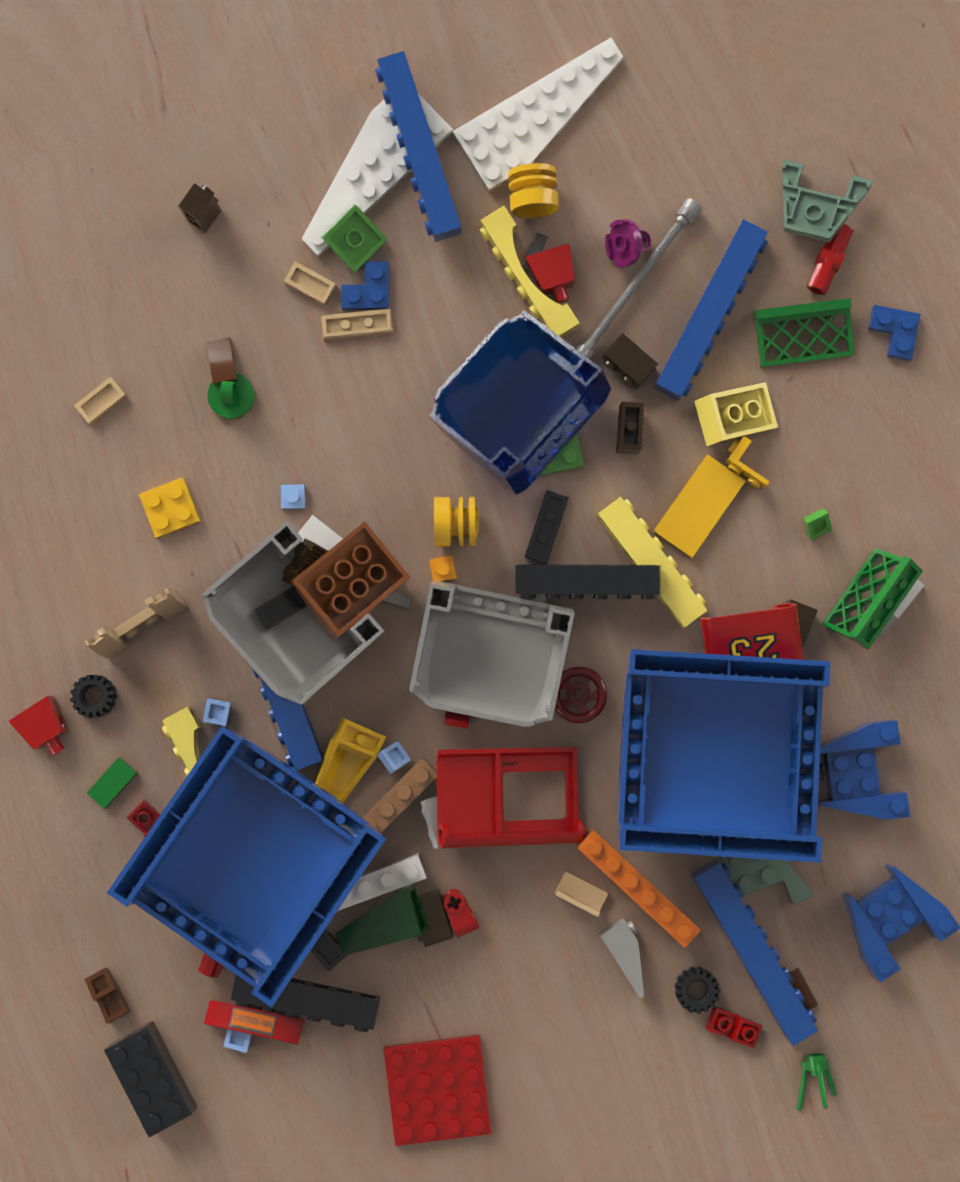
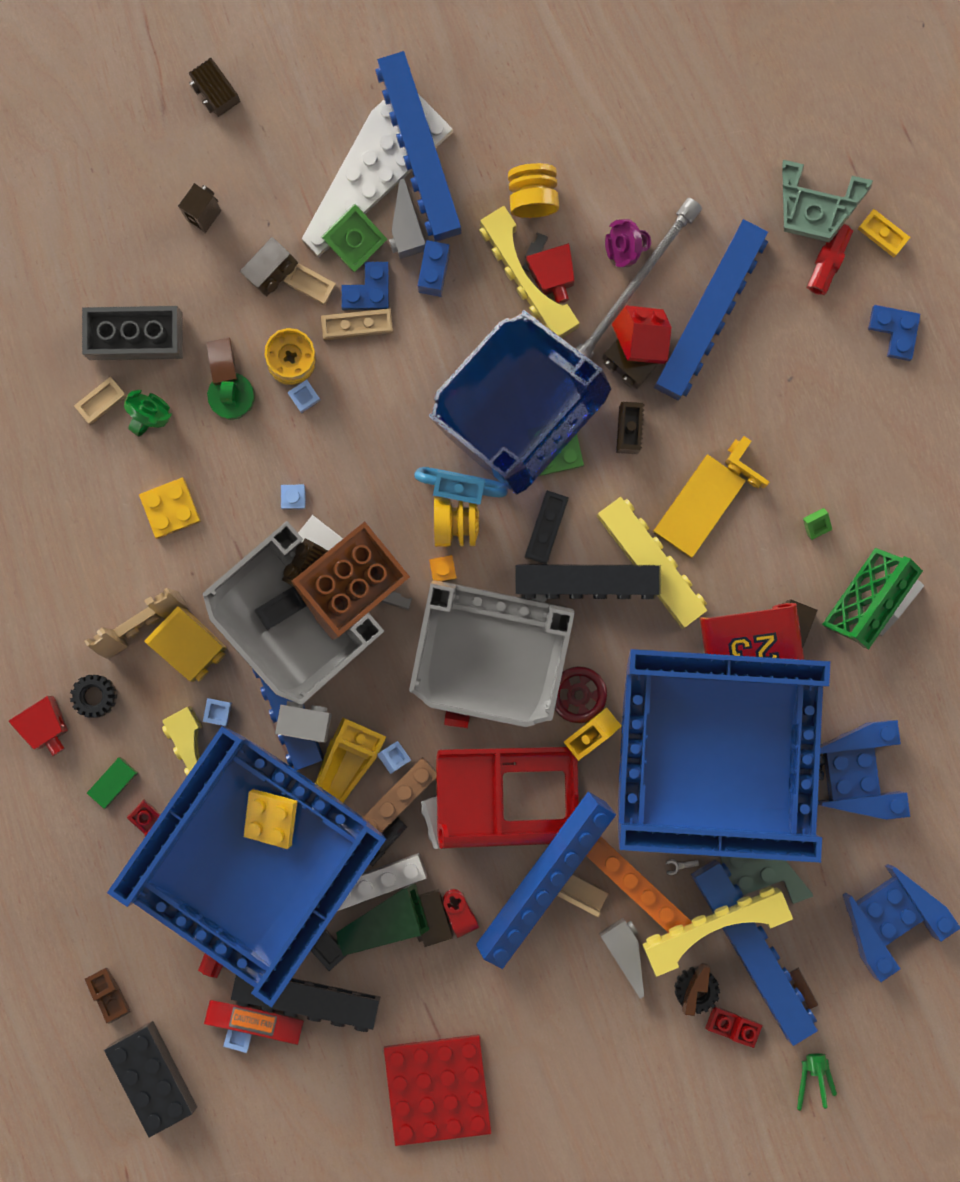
white wing [453,38,623,192] -> none
light yellow slope [694,382,778,446] -> none
green fence [753,298,854,367] -> none
none -> dark grey brick [82,306,183,360]
none -> green tile [124,390,172,437]
none -> yellow slope [144,606,227,682]
none -> dark brown brick [189,58,241,117]
none -> brick [240,237,298,297]
none -> yellow plate [243,789,297,849]
none -> yellow wheel [264,328,316,385]
none -> light grey brick [275,701,332,742]
none -> light blue plate [287,380,321,413]
none -> black piece [369,817,407,867]
none -> light grey slope [389,179,425,259]
none -> dark azure bar [414,467,508,505]
none -> blue brick [418,240,450,297]
none -> blue brick [476,791,616,969]
none -> yellow brick [564,708,622,761]
none -> red slope [612,305,672,364]
none -> light yellow arch [642,886,793,977]
none -> white hand [666,859,699,875]
none -> reddish brown slope [682,963,710,1016]
none -> yellow plate [858,209,911,258]

